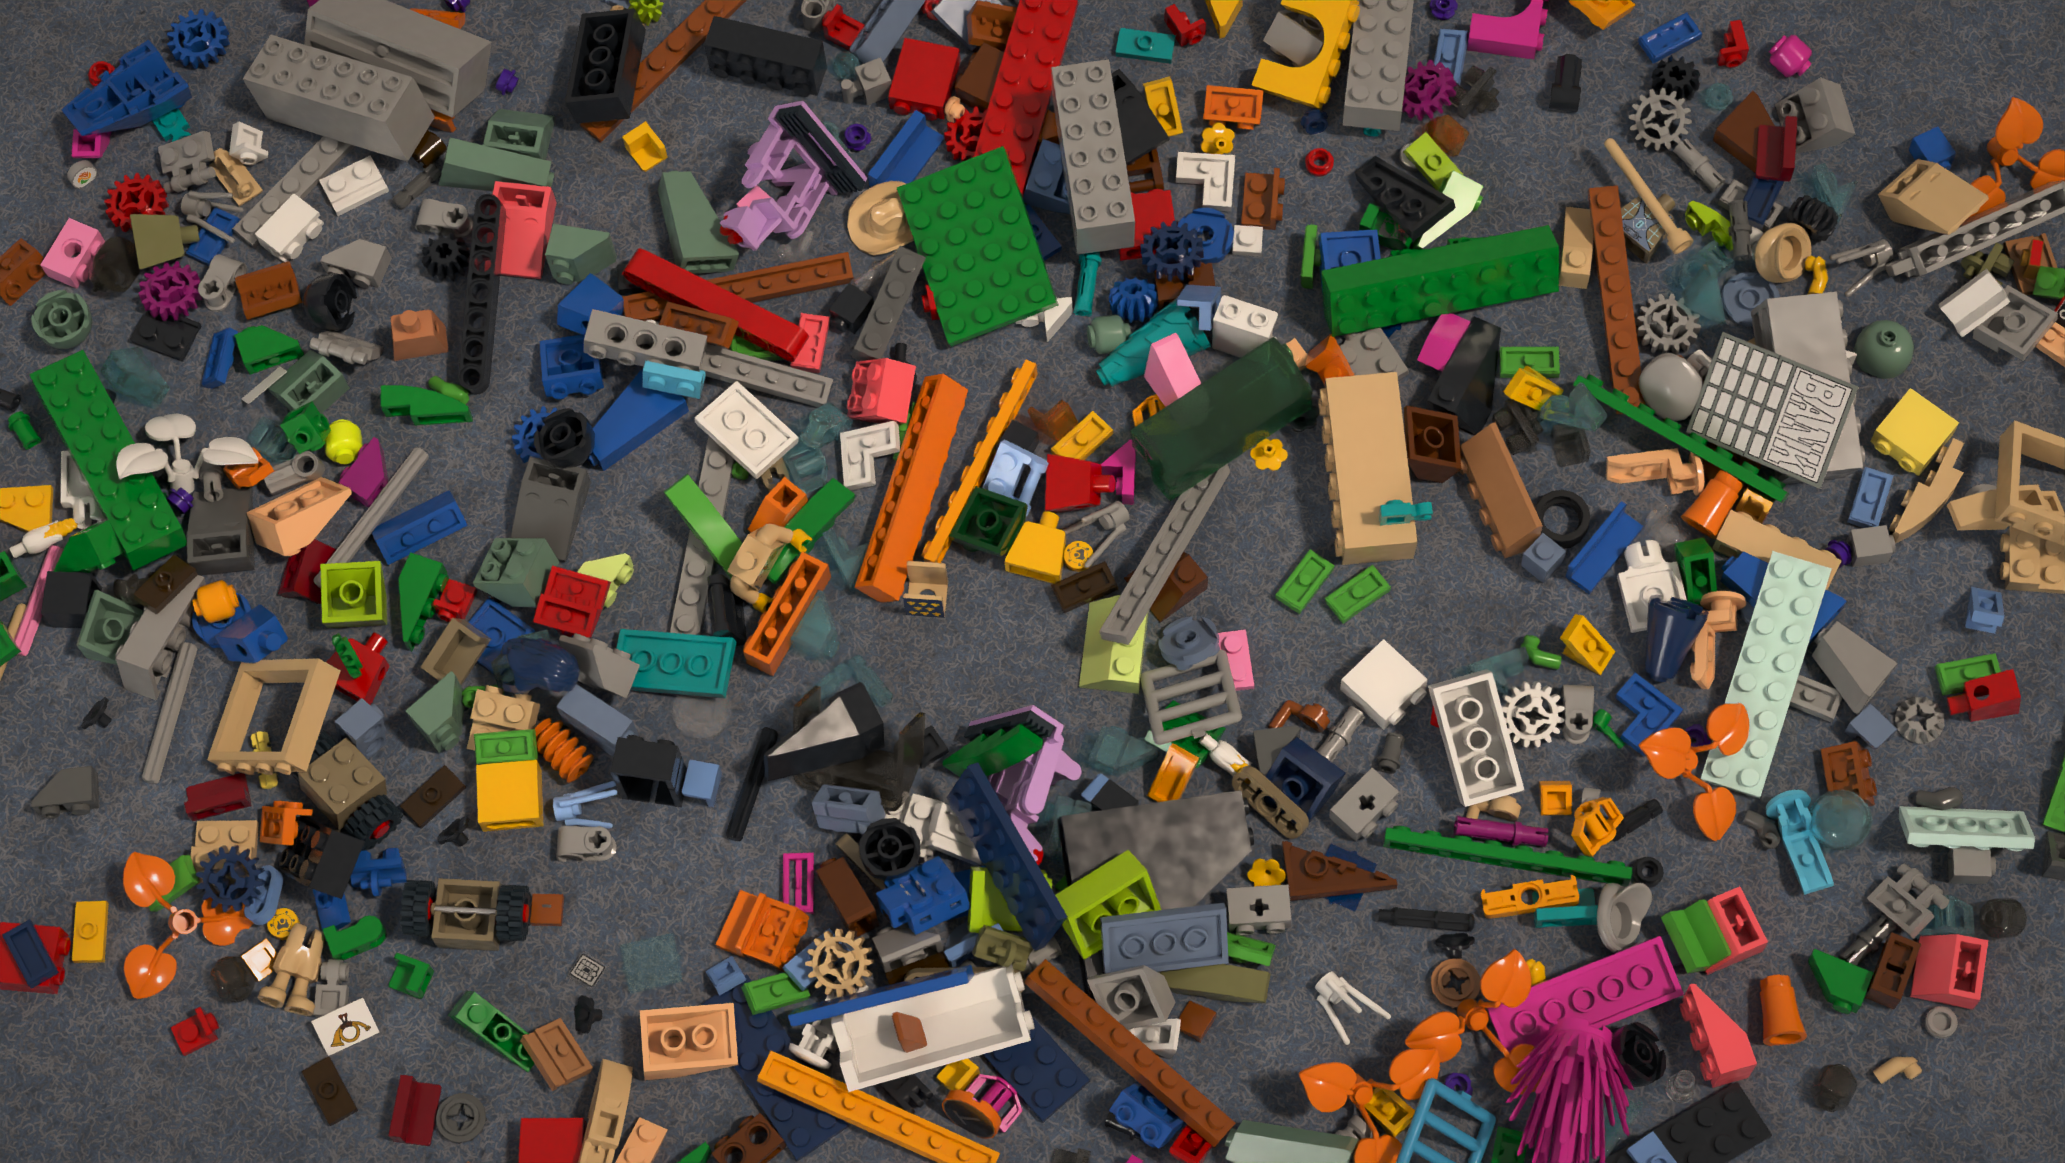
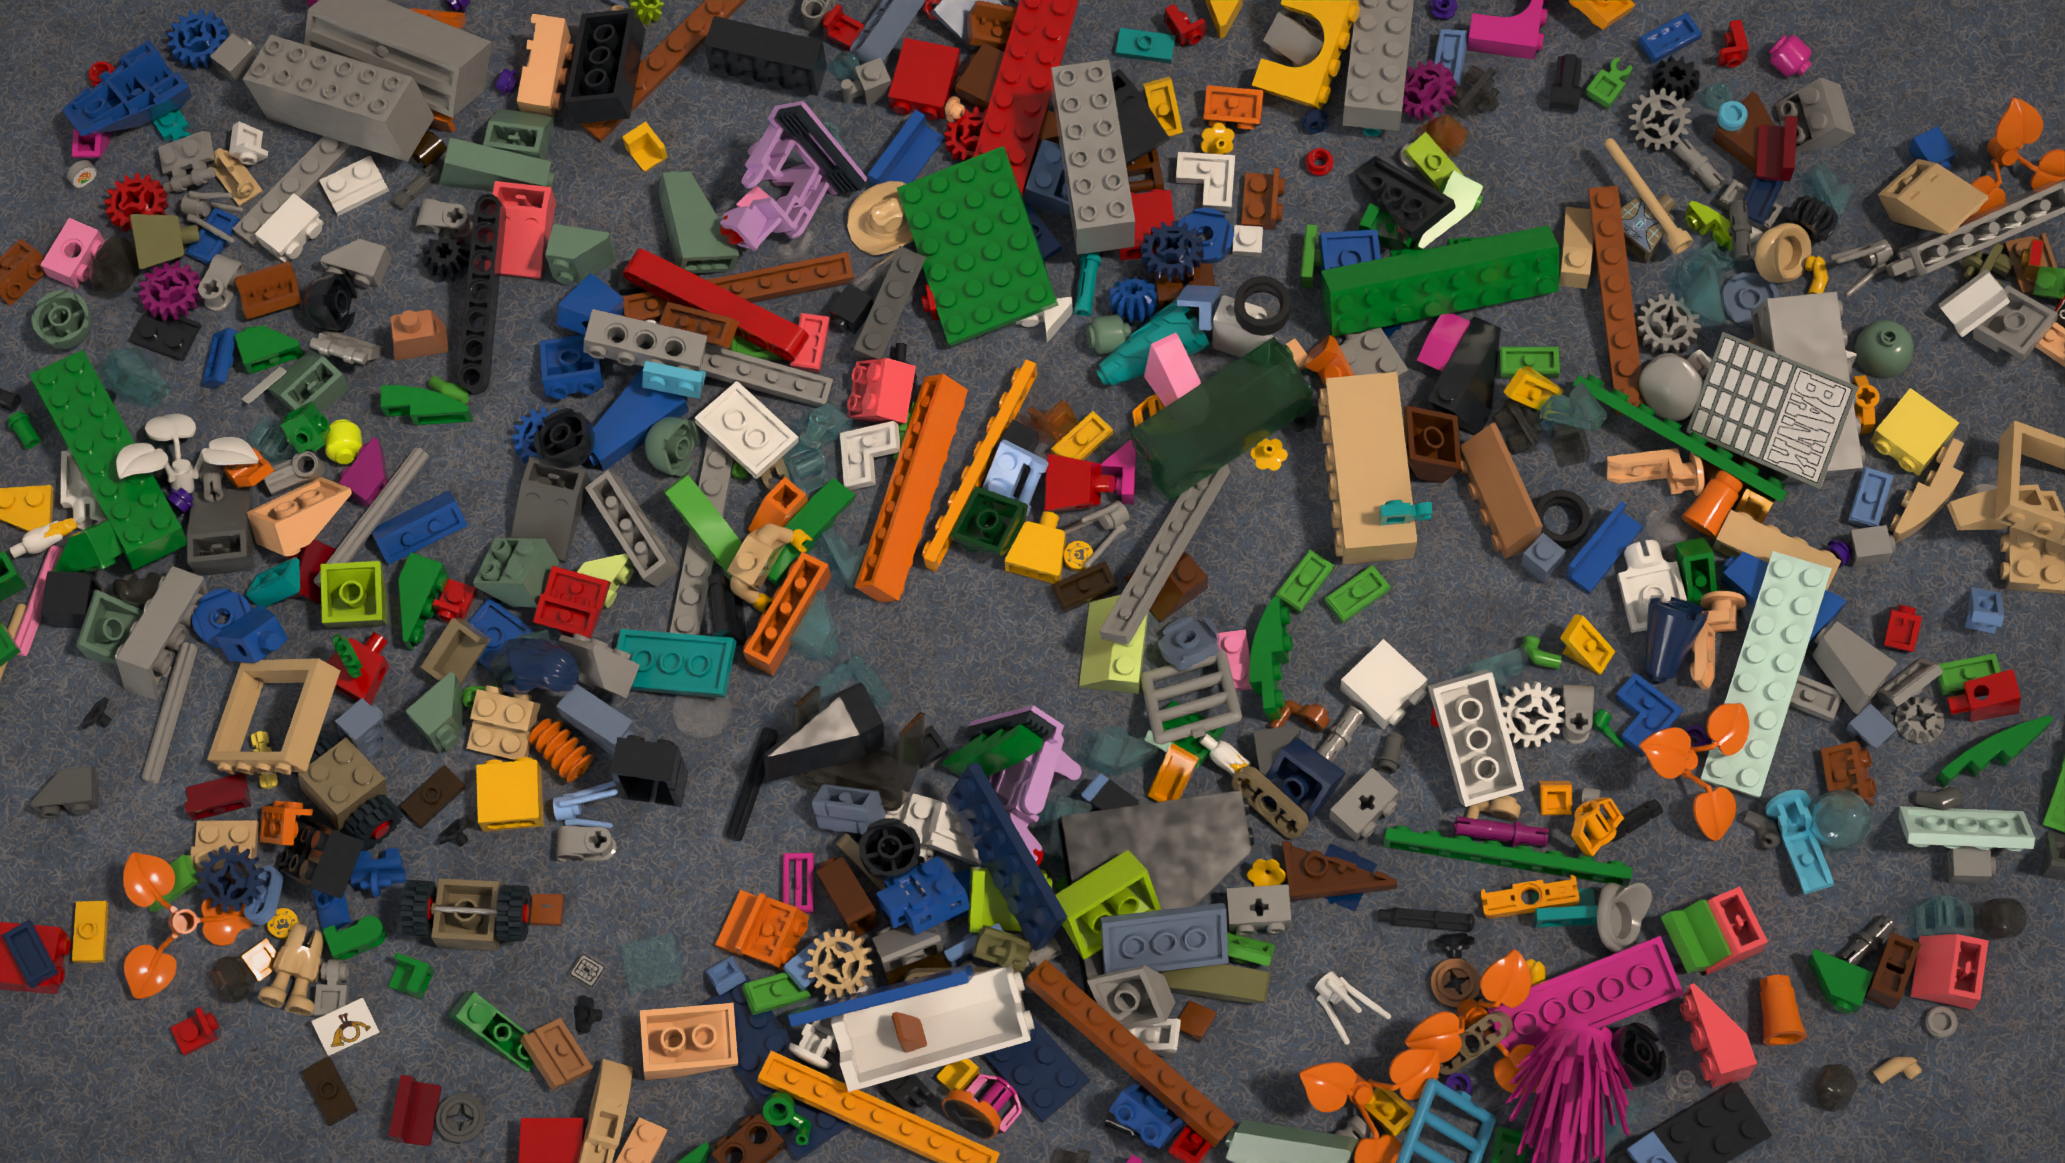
dark brown plate [133,555,198,614] -> none
light orange head [192,580,239,623] -> none
bright green plate [474,729,538,764] -> none
medium blue panel [682,760,722,807] -> none
dark purple plate [843,124,871,151] -> none
tan piece [903,561,948,618] -> none
black plate [1632,857,1664,888] -> none
light grey plate [1867,863,1949,939] -> none
none -> light grey brick [210,33,257,84]
none -> teal slope [246,558,300,607]
none -> light nougat wedge [517,14,576,116]
none -> light grey brick [585,470,680,587]
none -> sand green cylinder [645,416,700,476]
none -> green plate [763,1092,812,1145]
none -> black tyre [1234,276,1291,336]
none -> green slope [1249,596,1293,721]
none -> dark tan beam [1439,1011,1512,1075]
none -> bright green plate [1585,57,1632,109]
none -> medium azure tile [1717,101,1748,131]
none -> light orange piece [1851,375,1880,434]
none -> light grey plate [1876,659,1943,707]
none -> red bracket [1883,604,1922,652]
none -> green slope [1936,715,2054,788]

